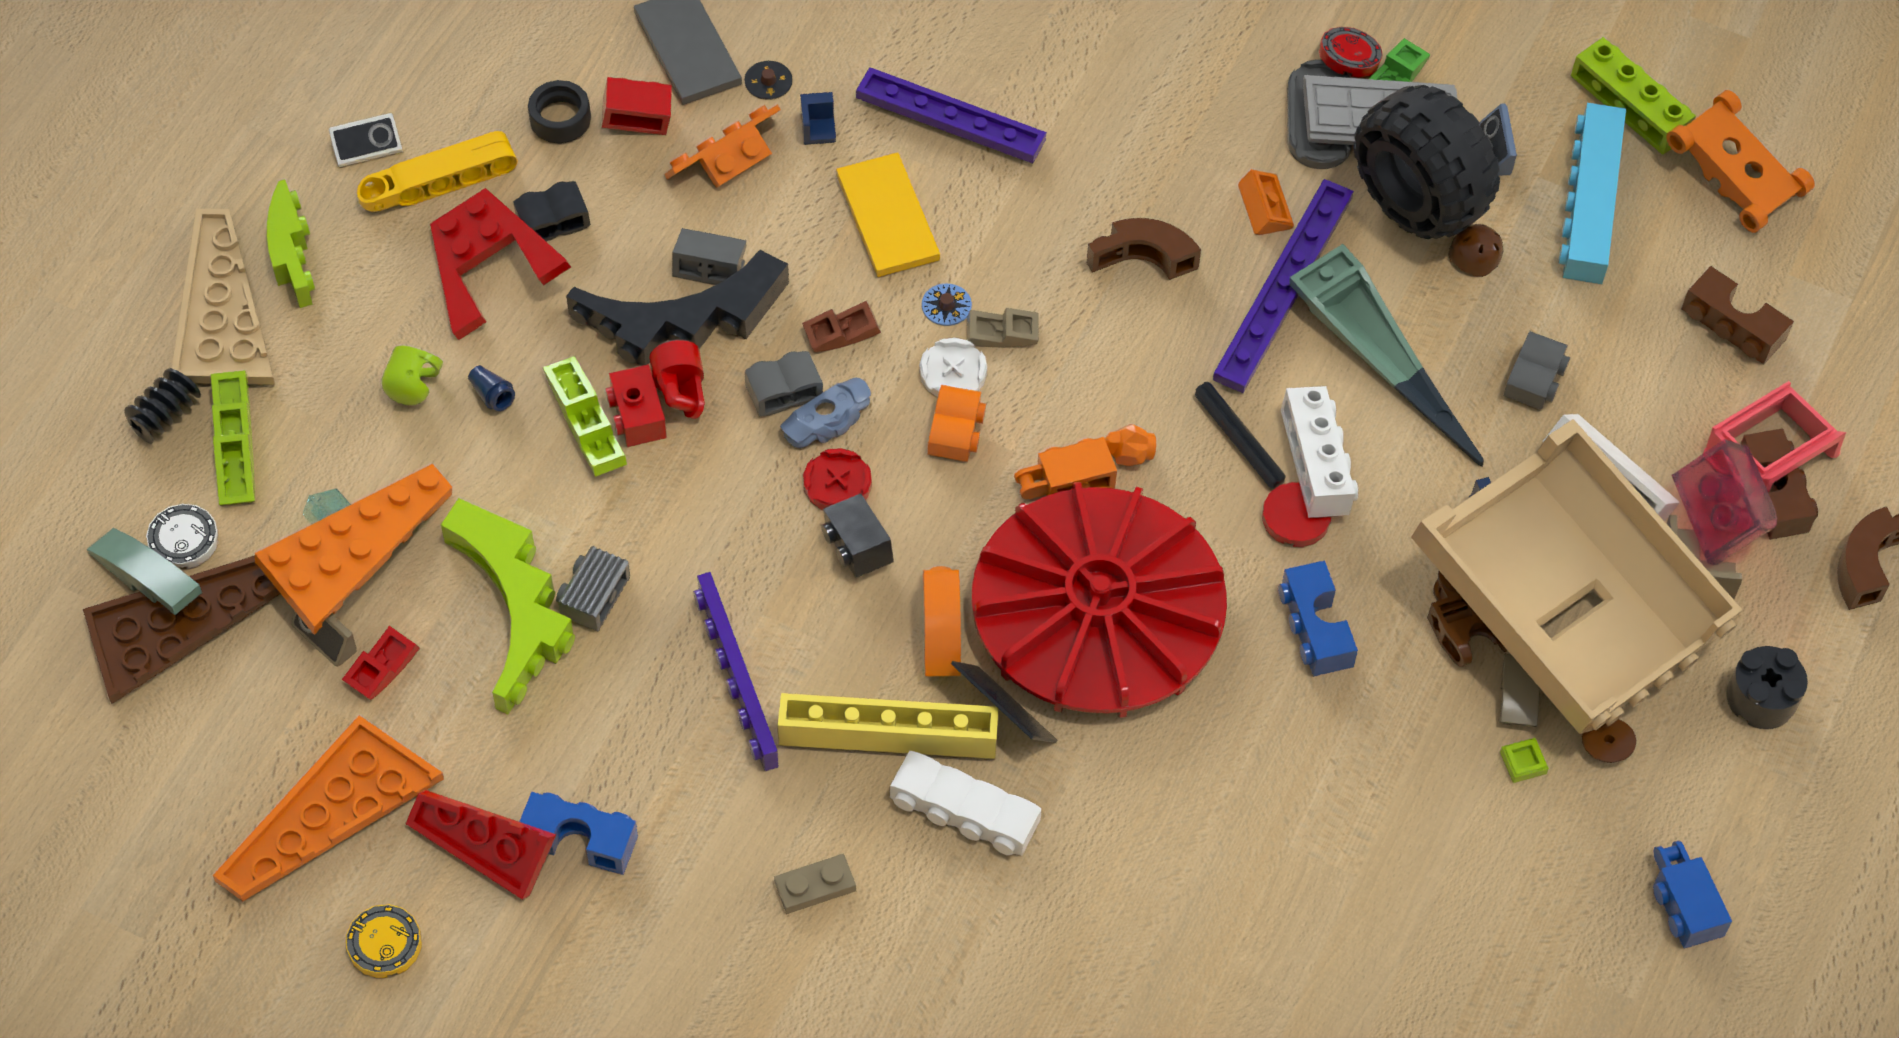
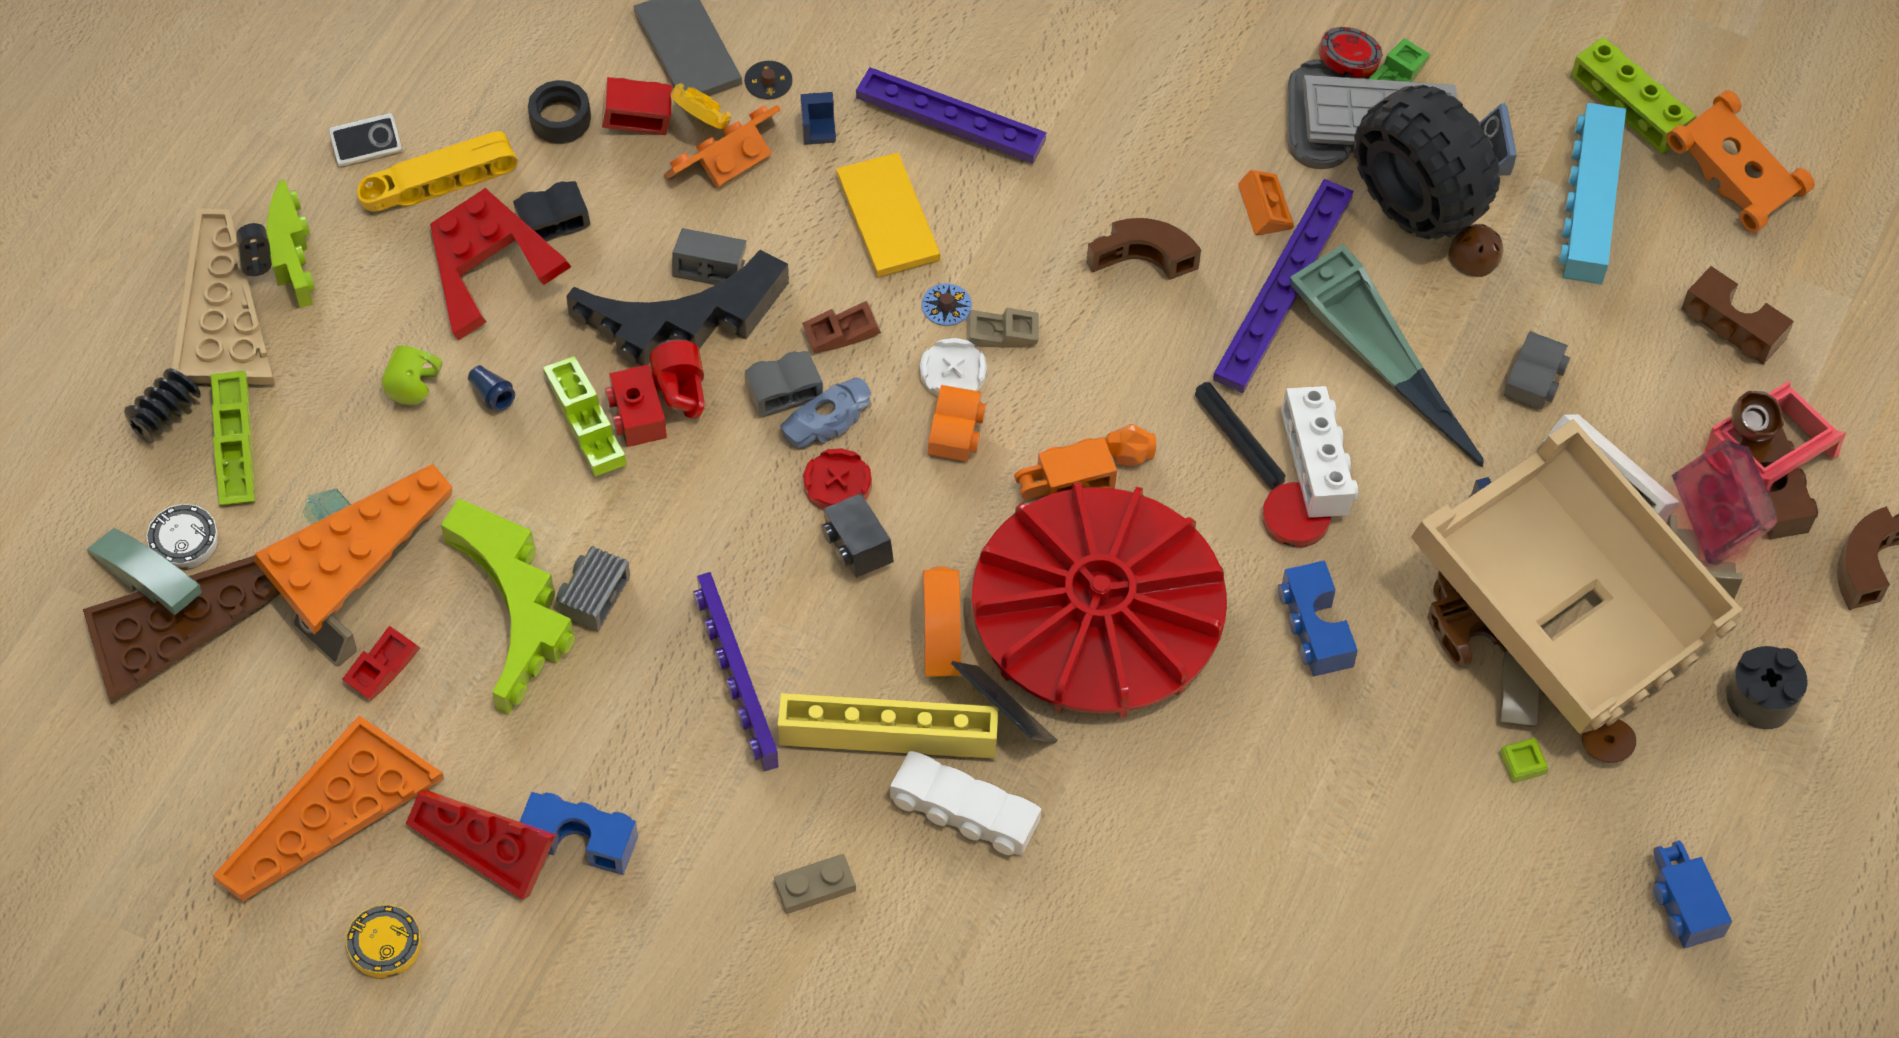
none -> black beam [236,223,272,276]
none -> yellow tile [670,83,732,130]
none -> reddish brown hair [1731,391,1784,443]

